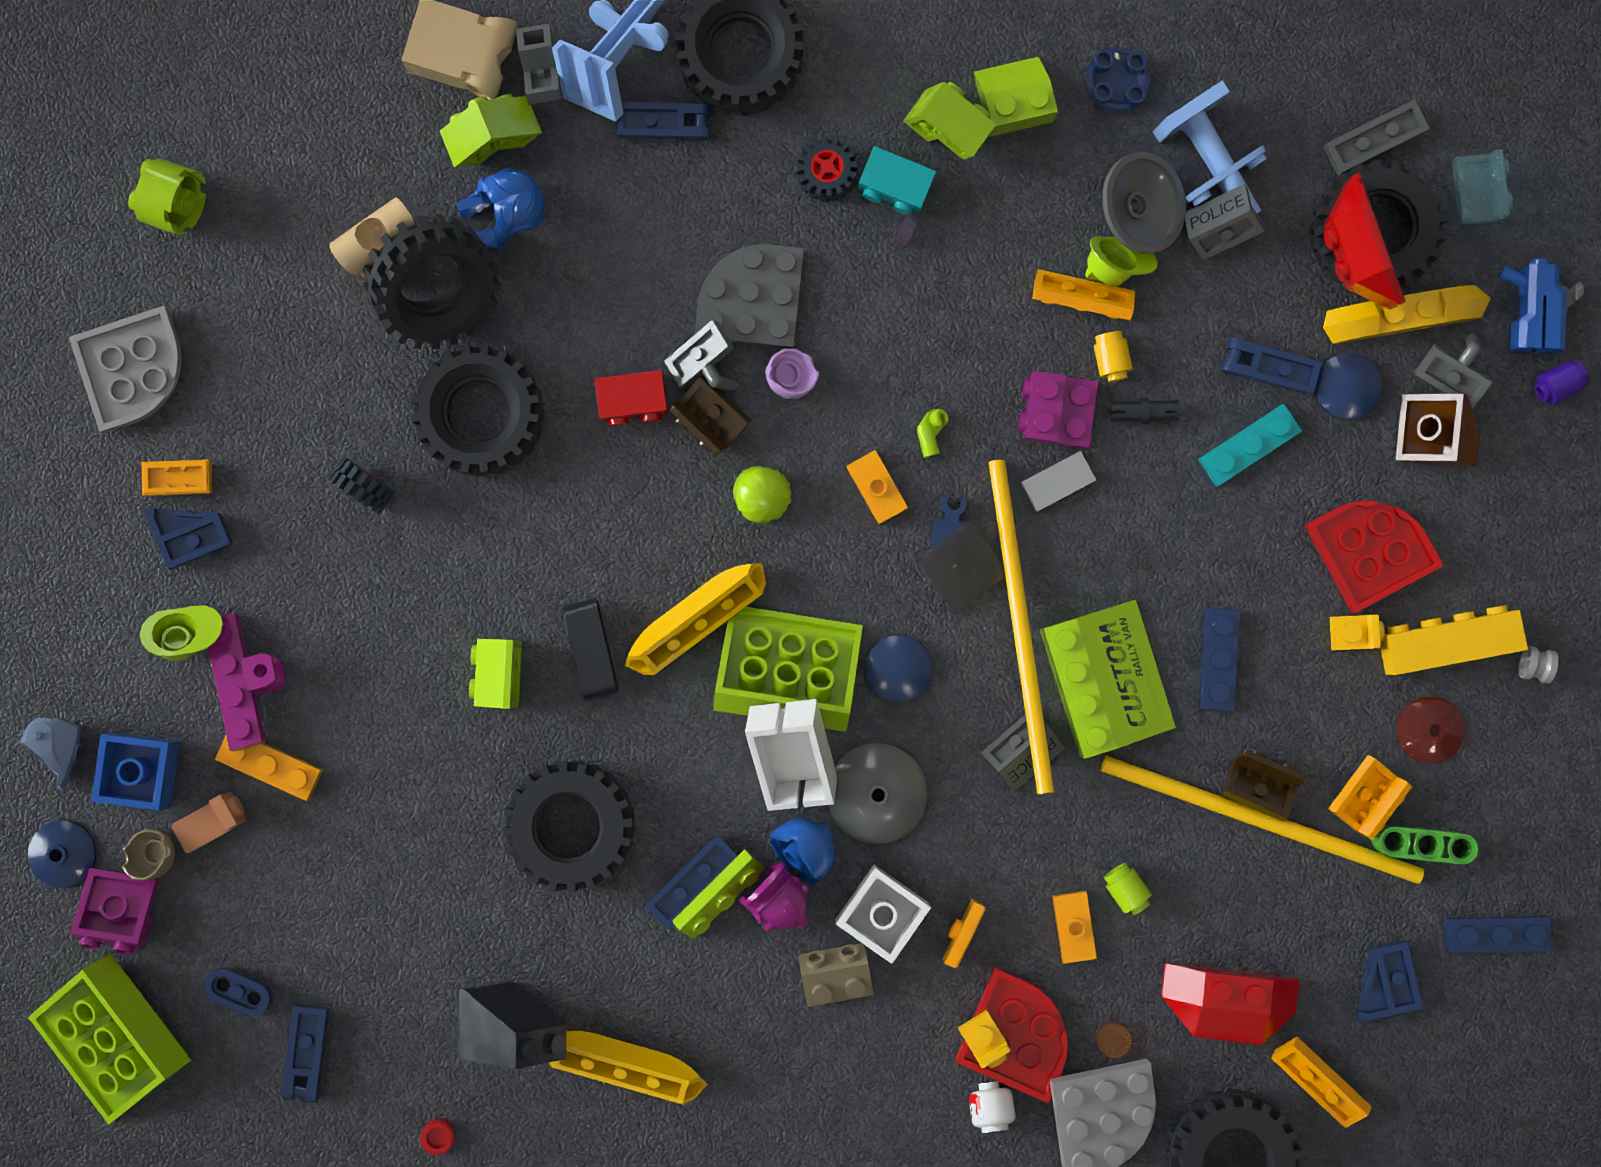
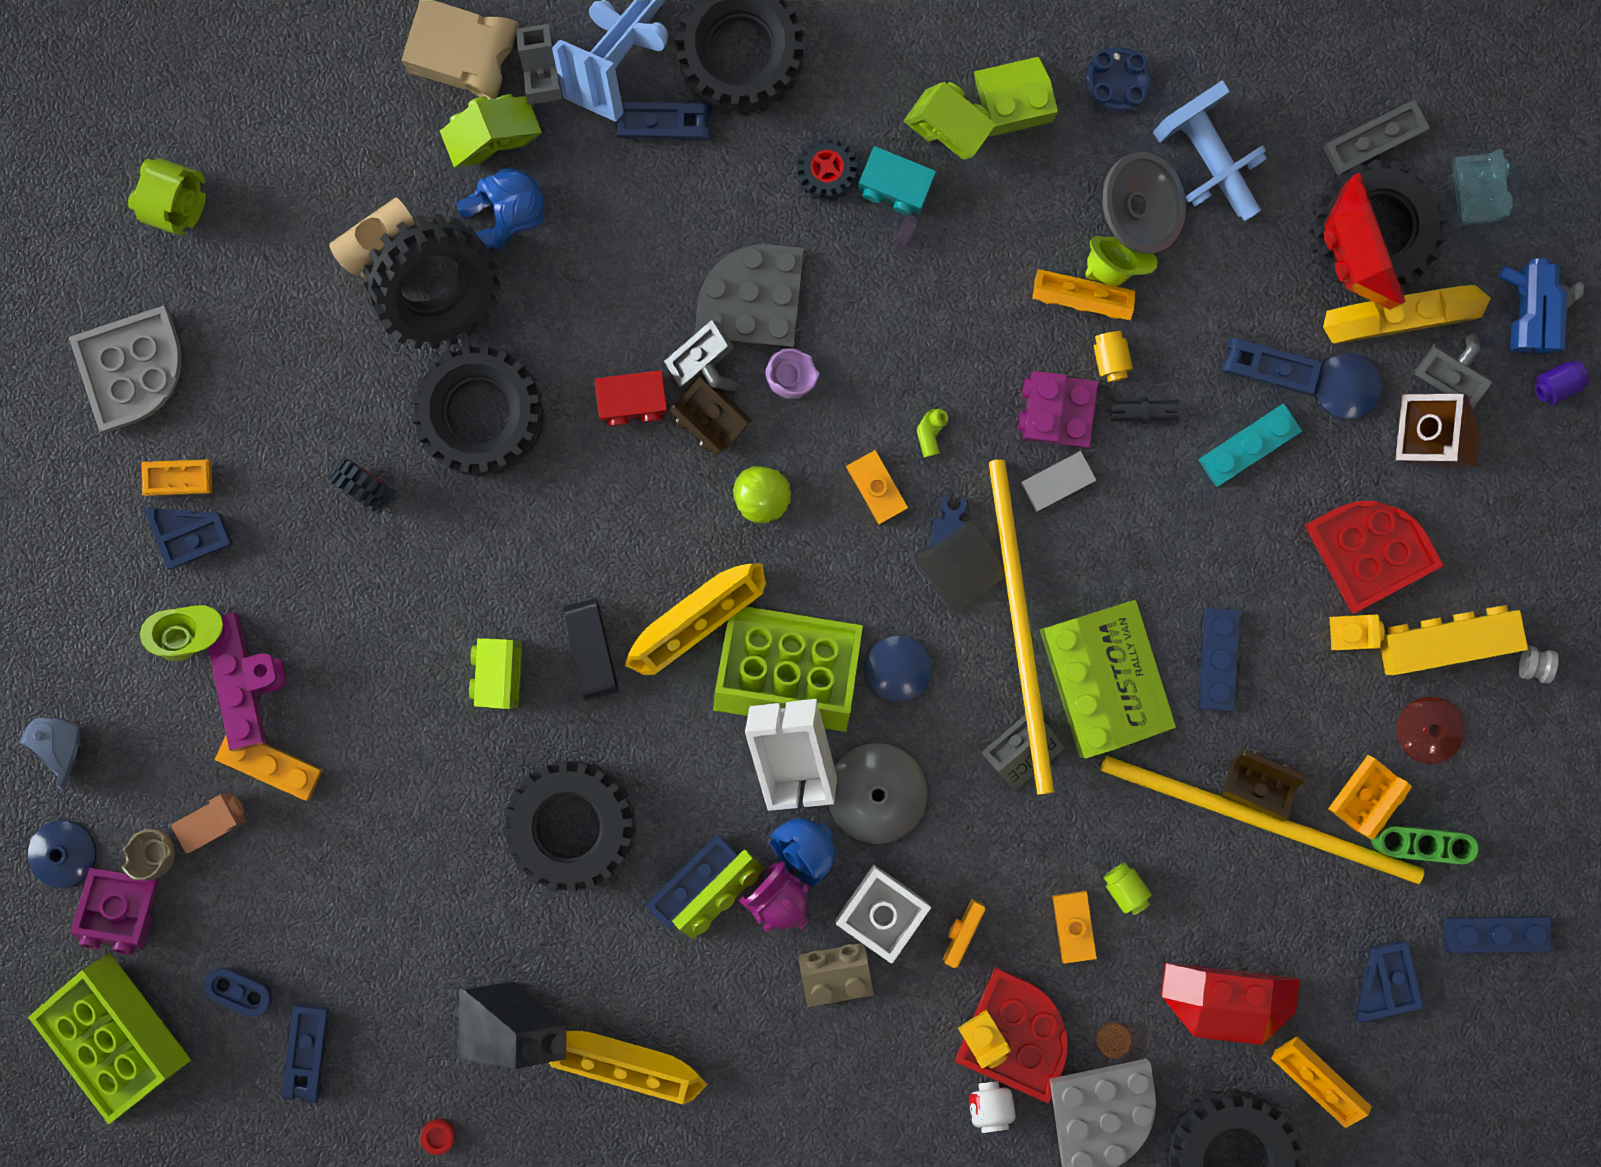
blue brick [91,732,180,811] -> none
dark grey panel [1185,184,1265,260] -> none

